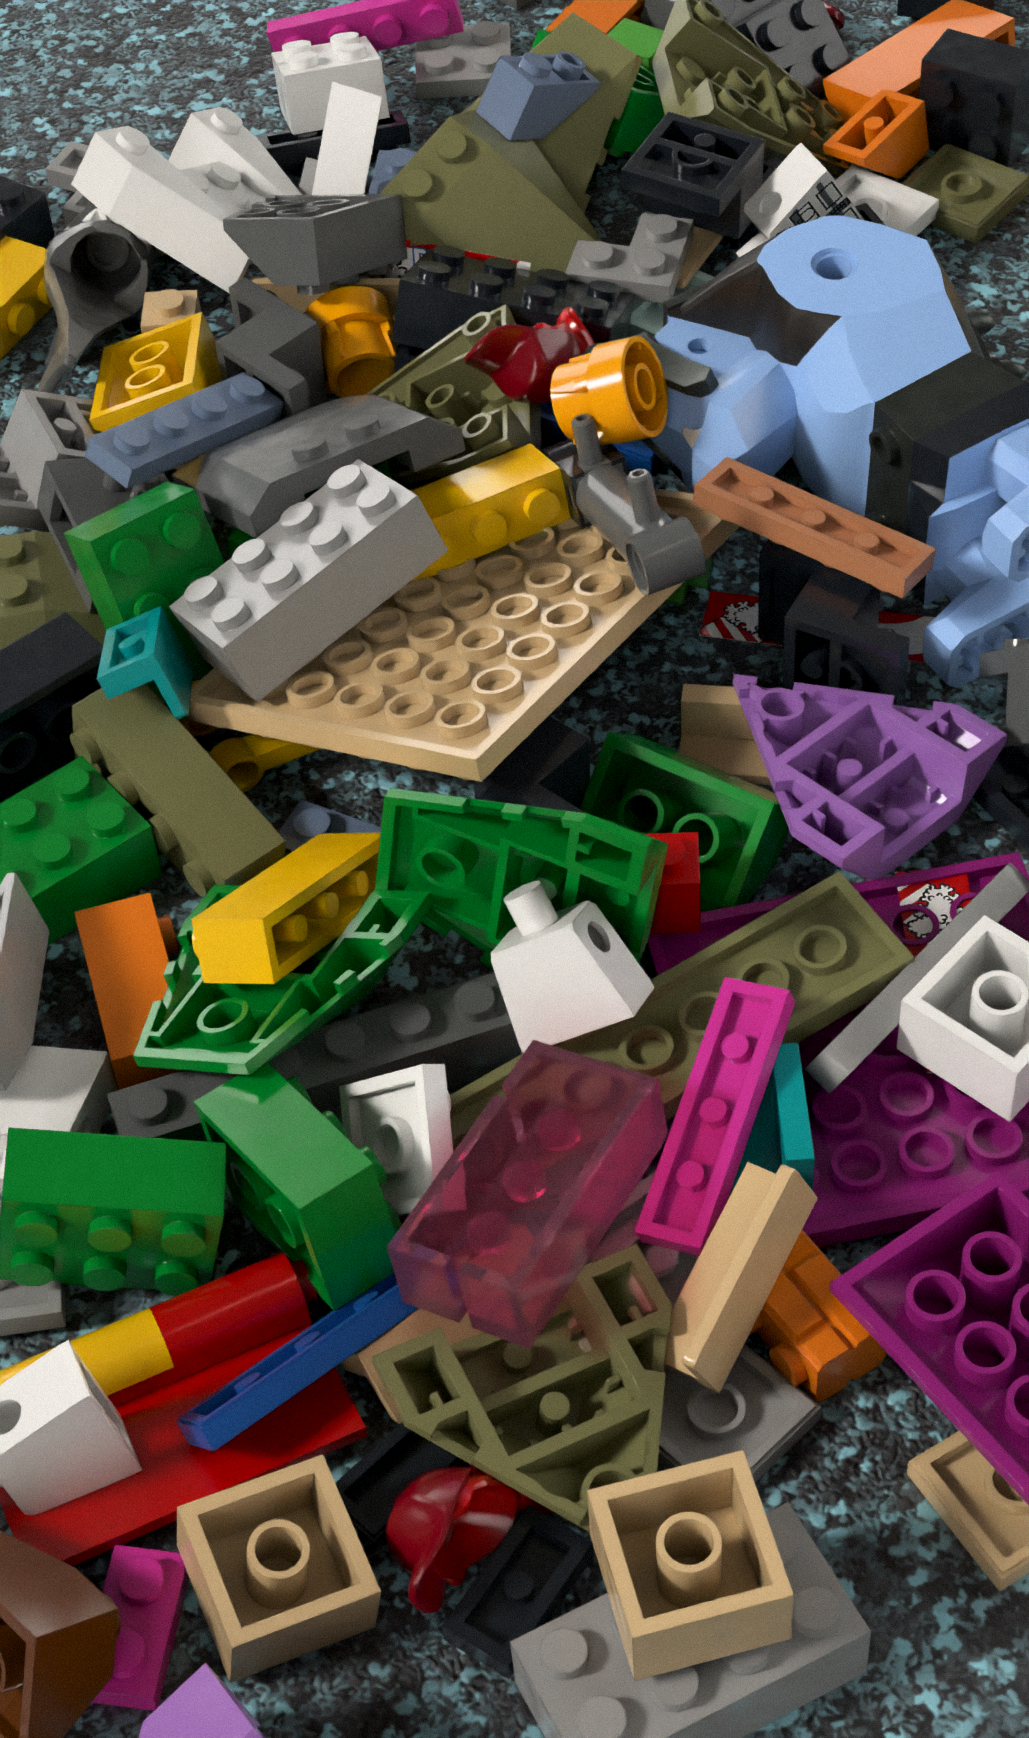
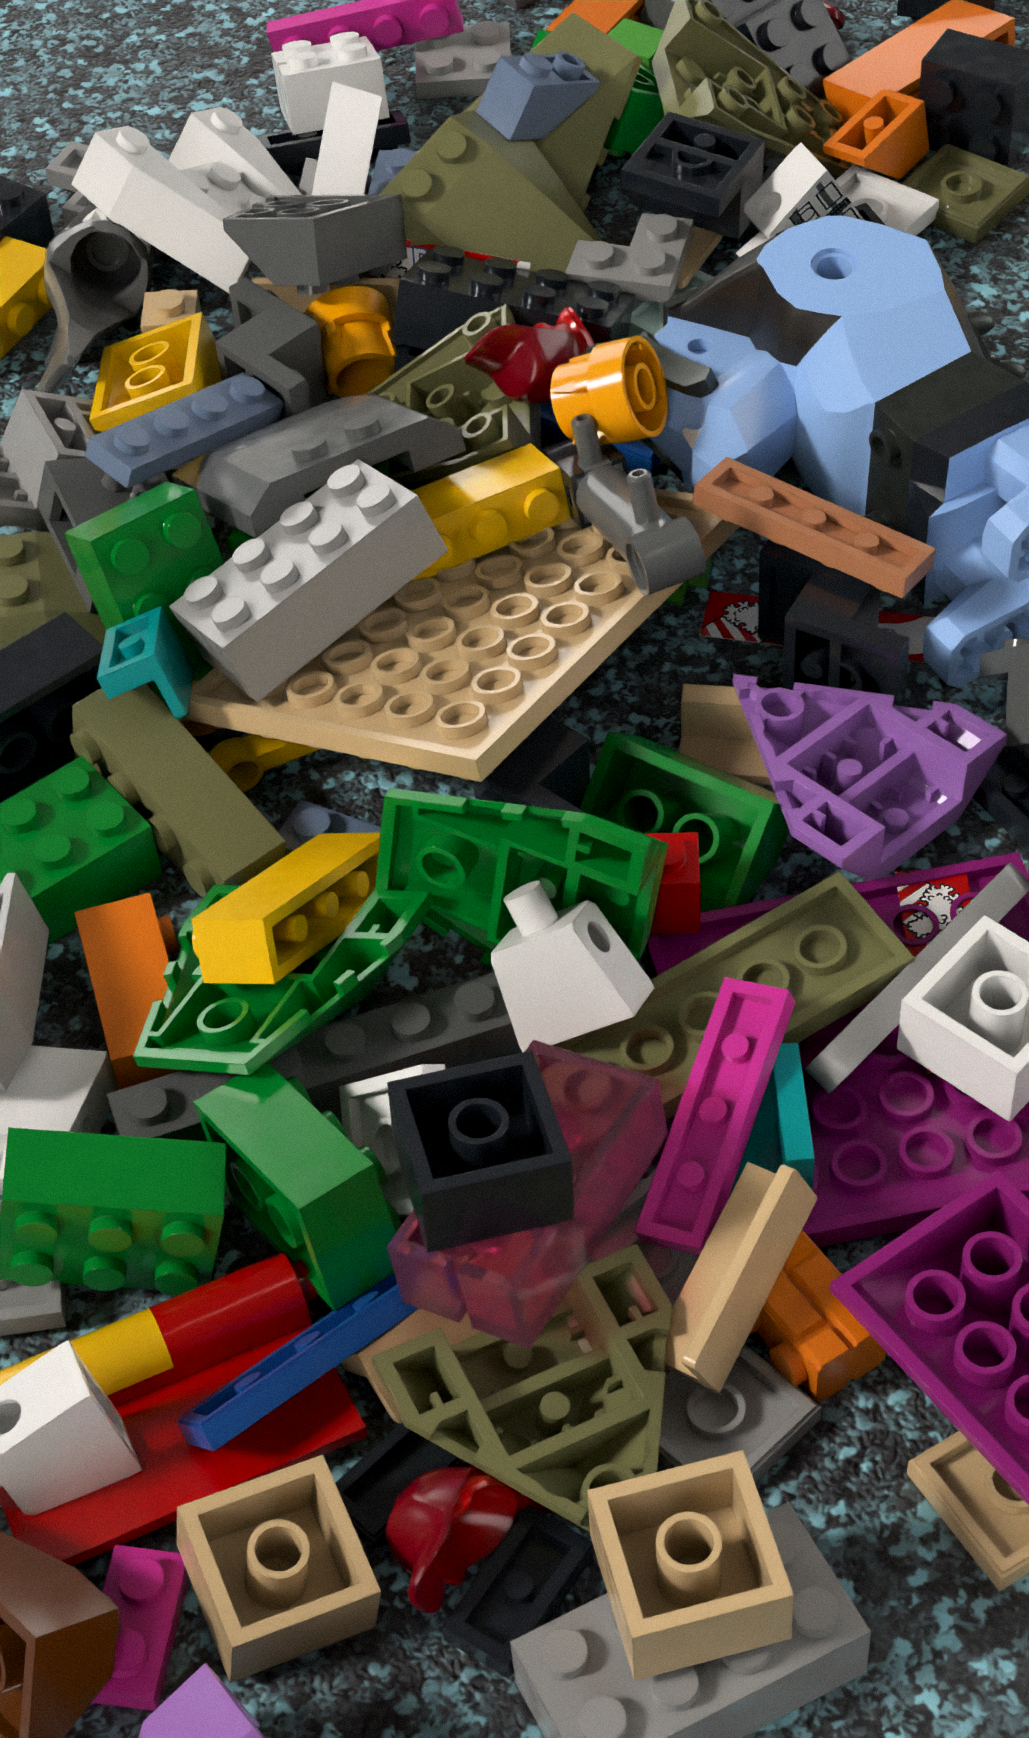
none -> black brick [387,1050,574,1253]

